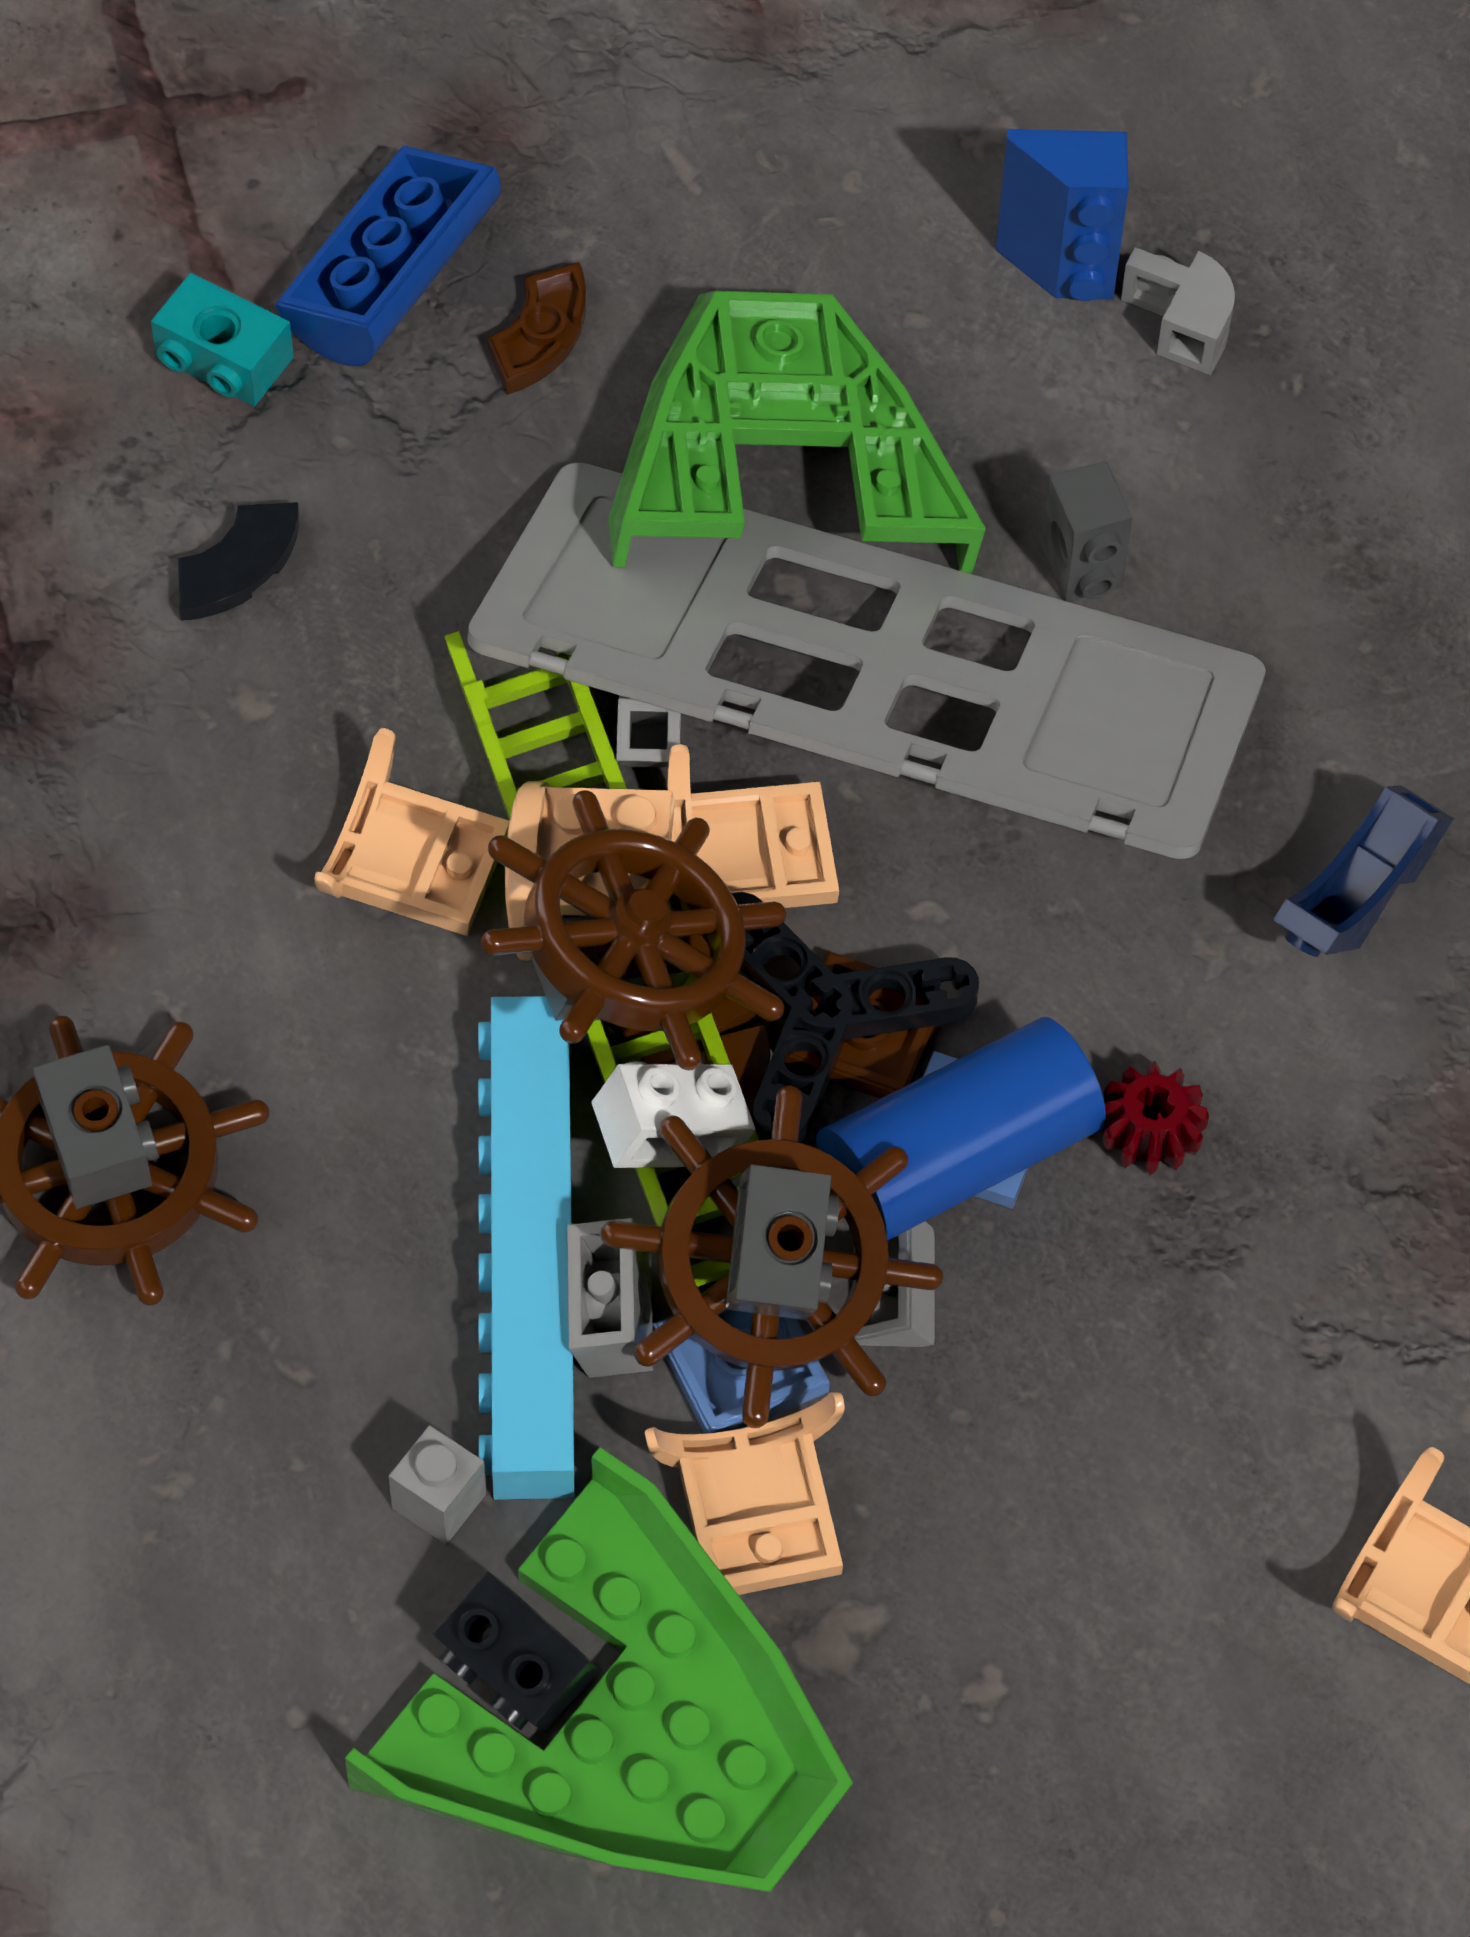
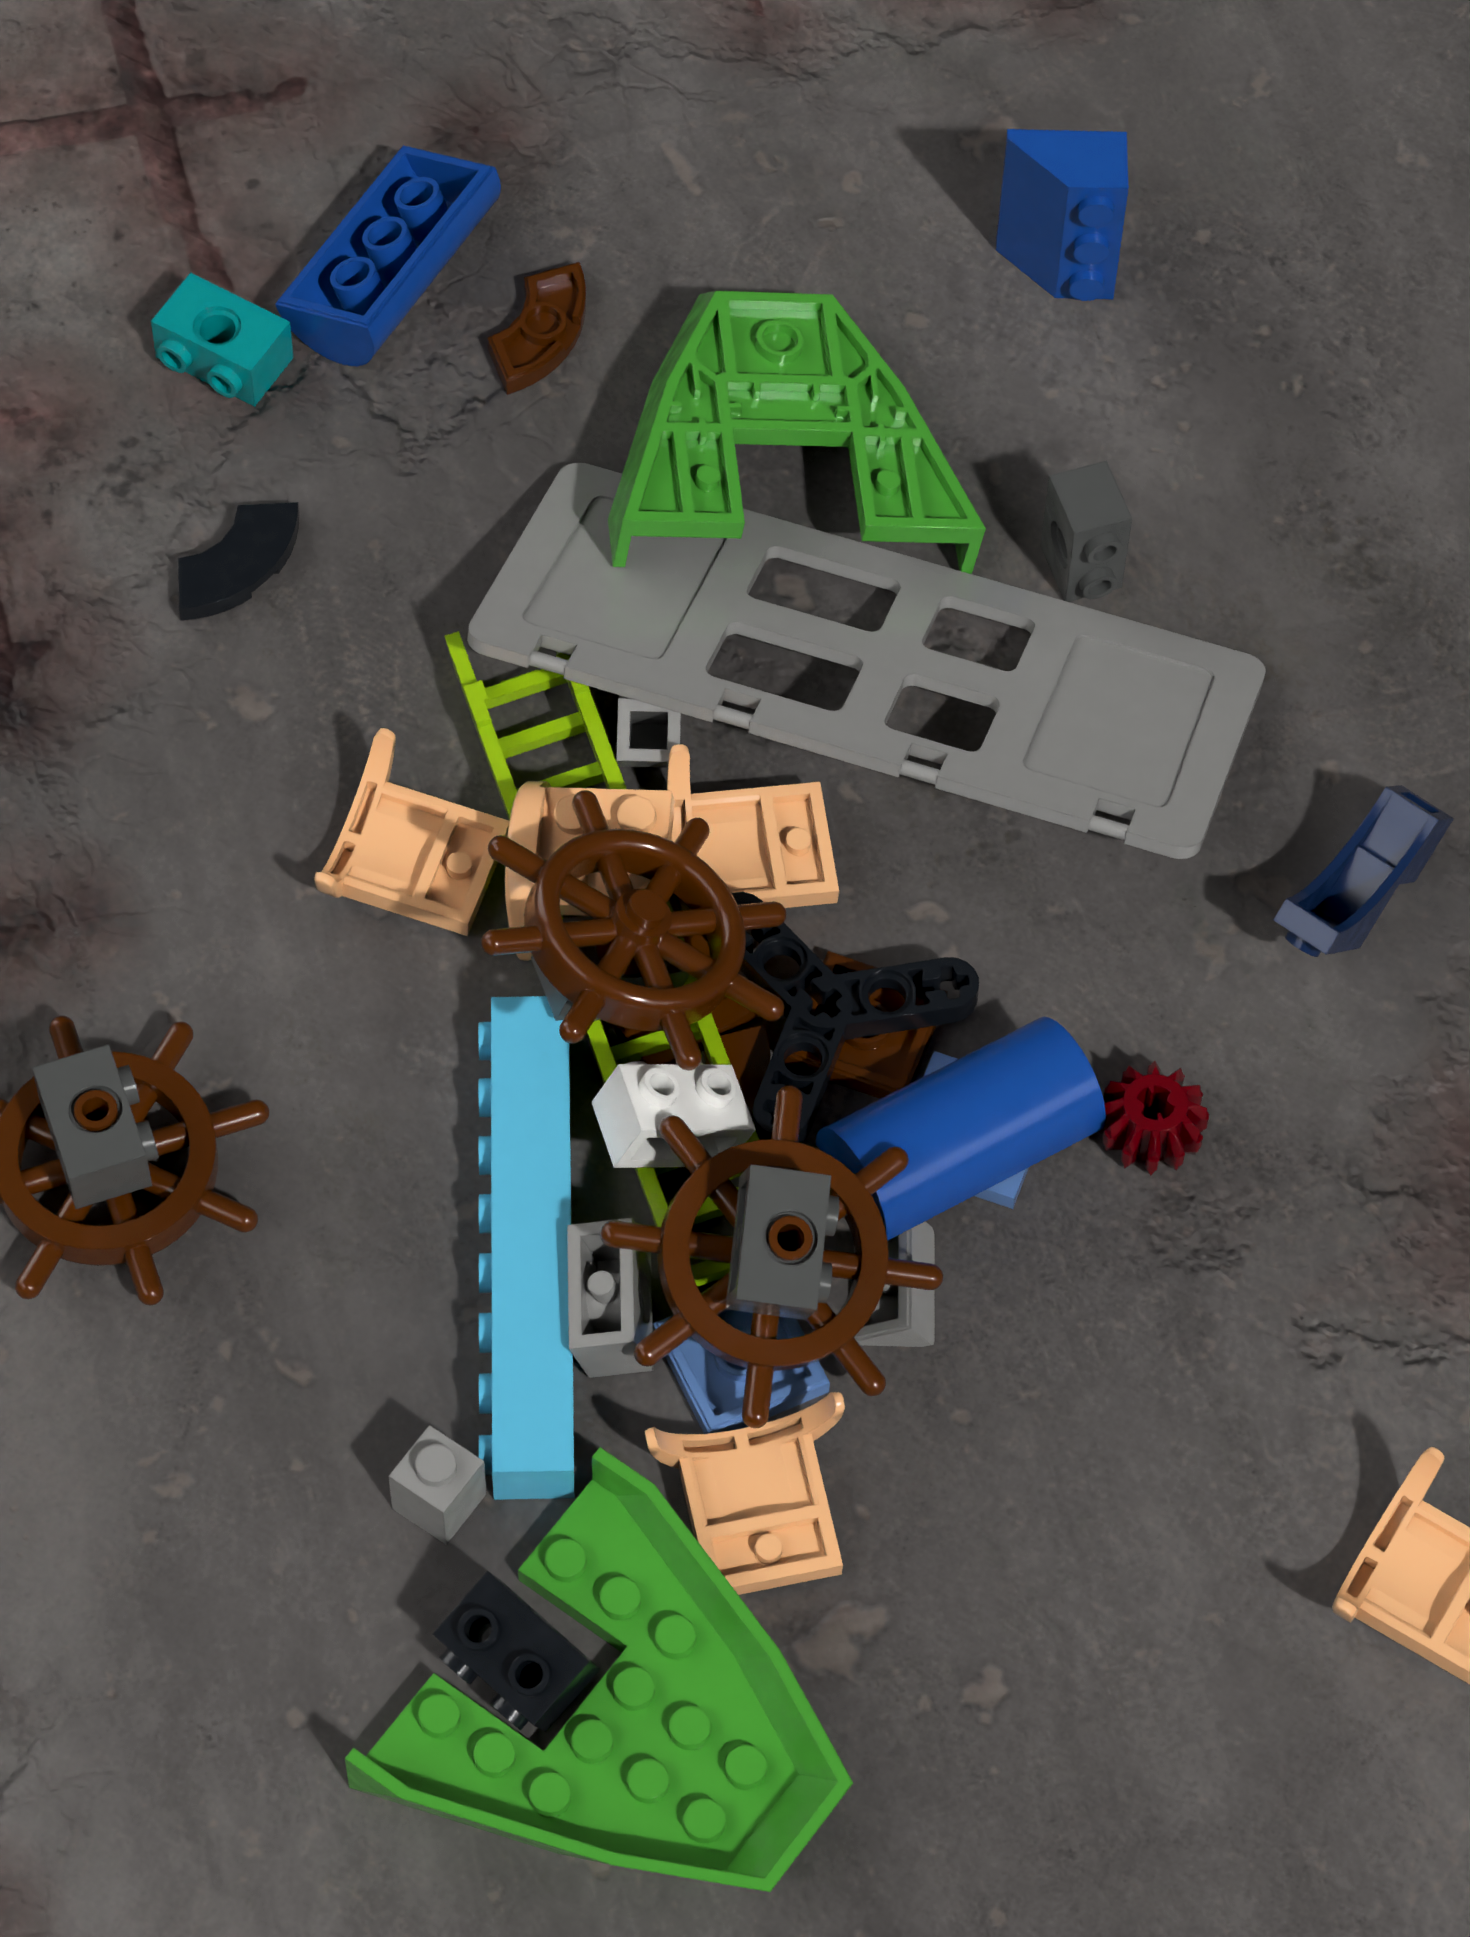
light grey brick [1121,247,1235,375] -> none

